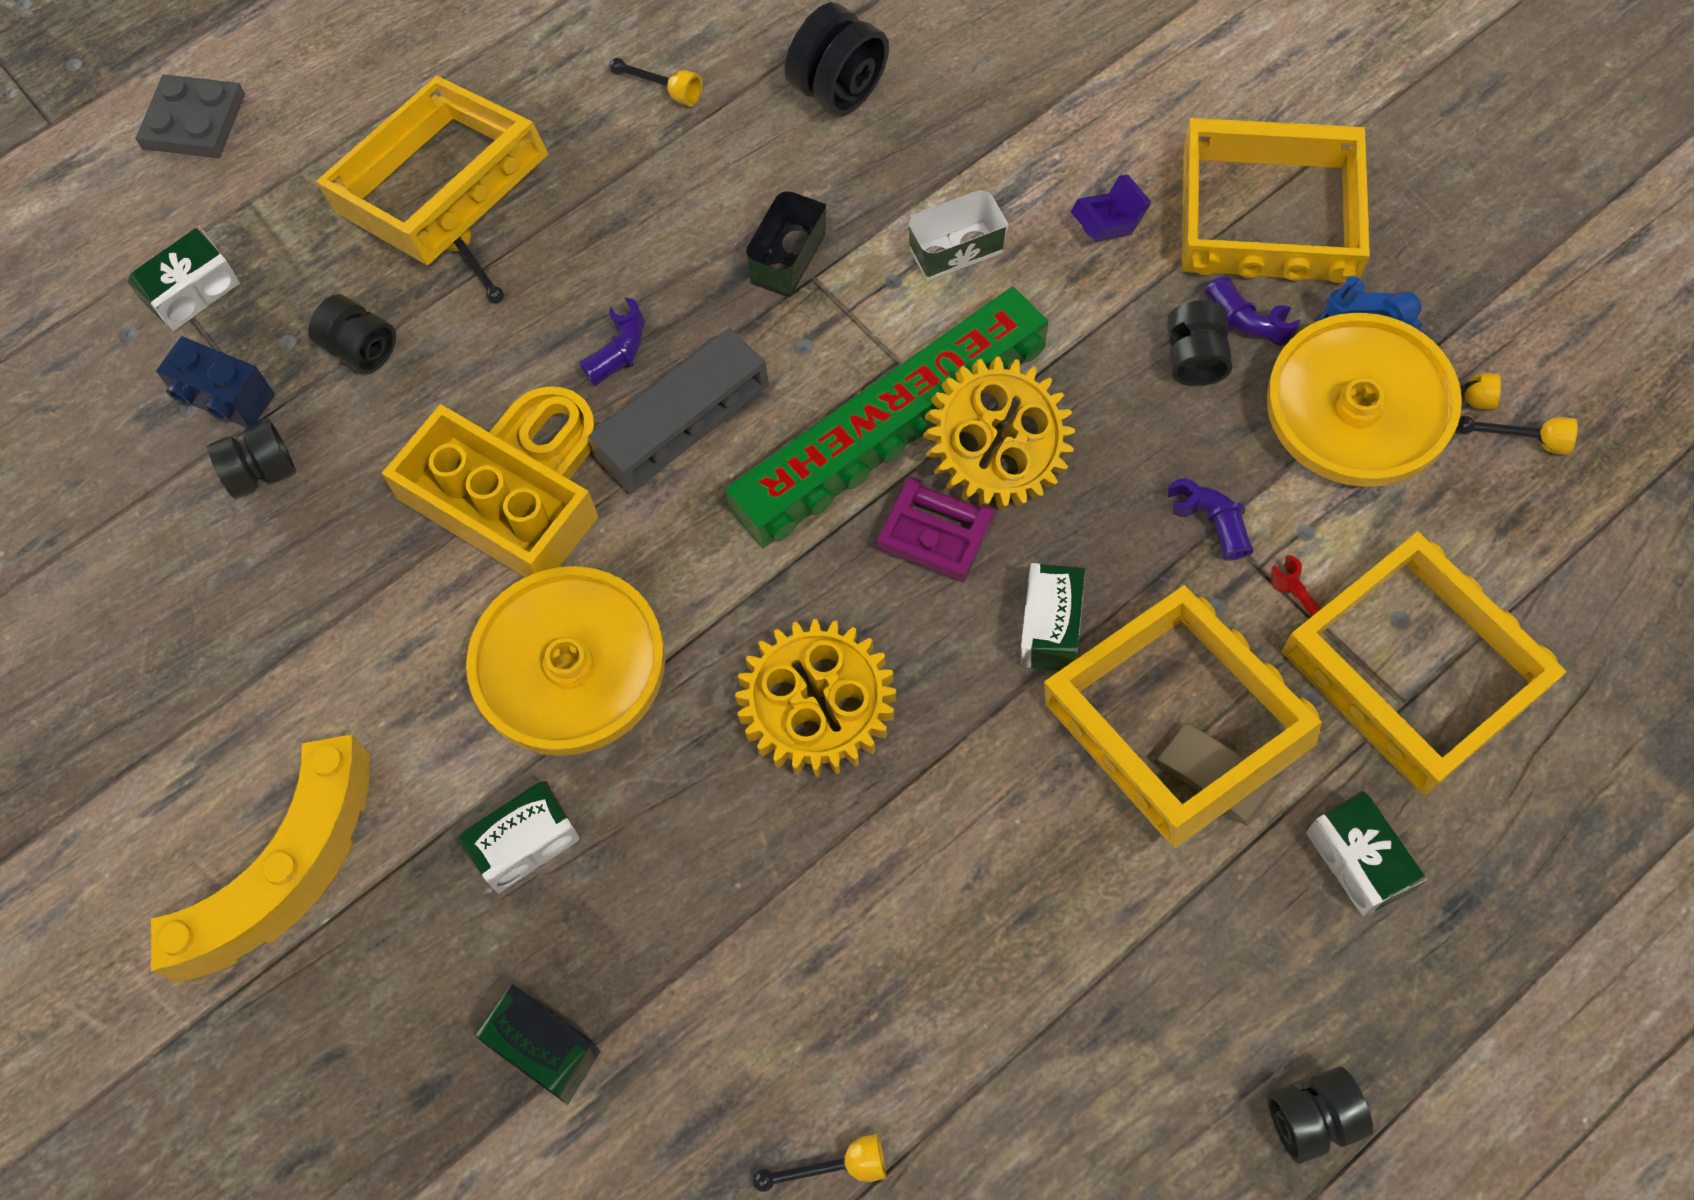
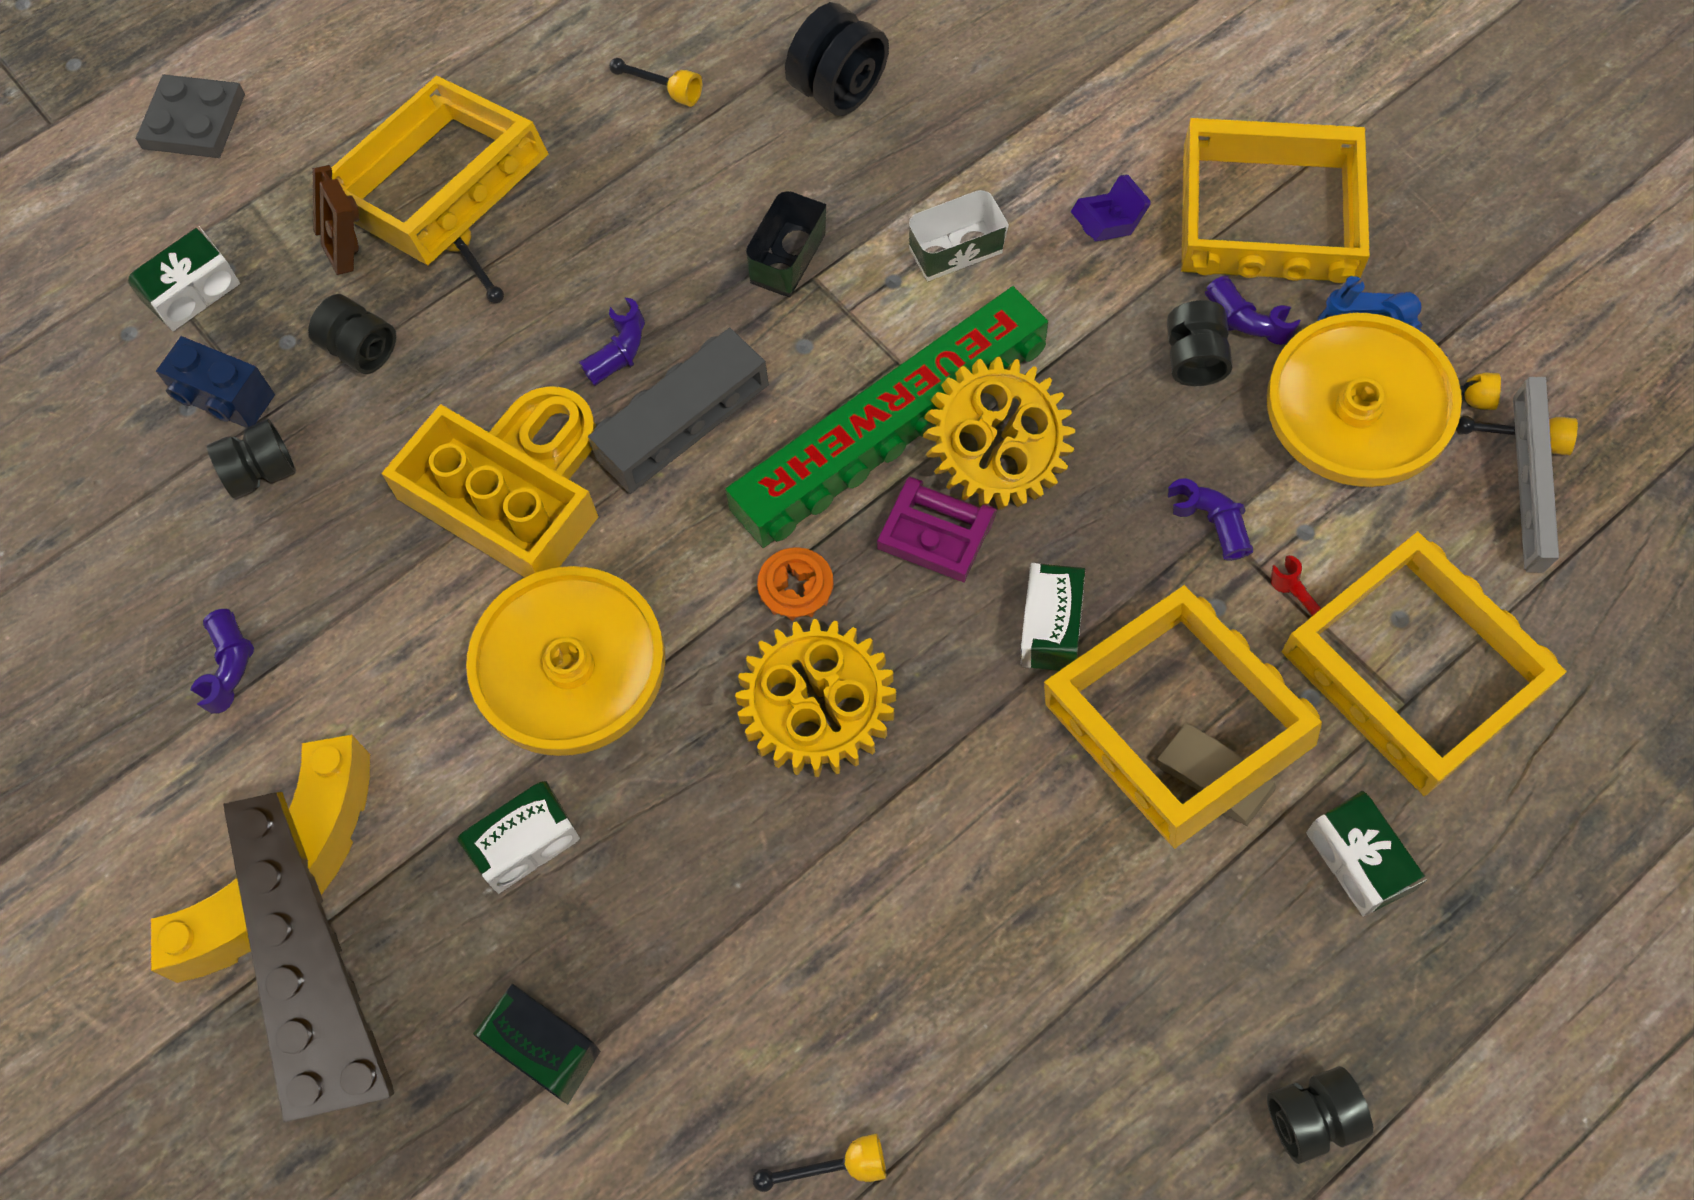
none -> dark purple piece [190,609,254,714]
none -> dark brown wing [223,792,394,1122]
none -> reddish brown plate [312,165,359,275]
none -> orange gear [757,547,834,621]
none -> light grey tile [1513,377,1559,573]

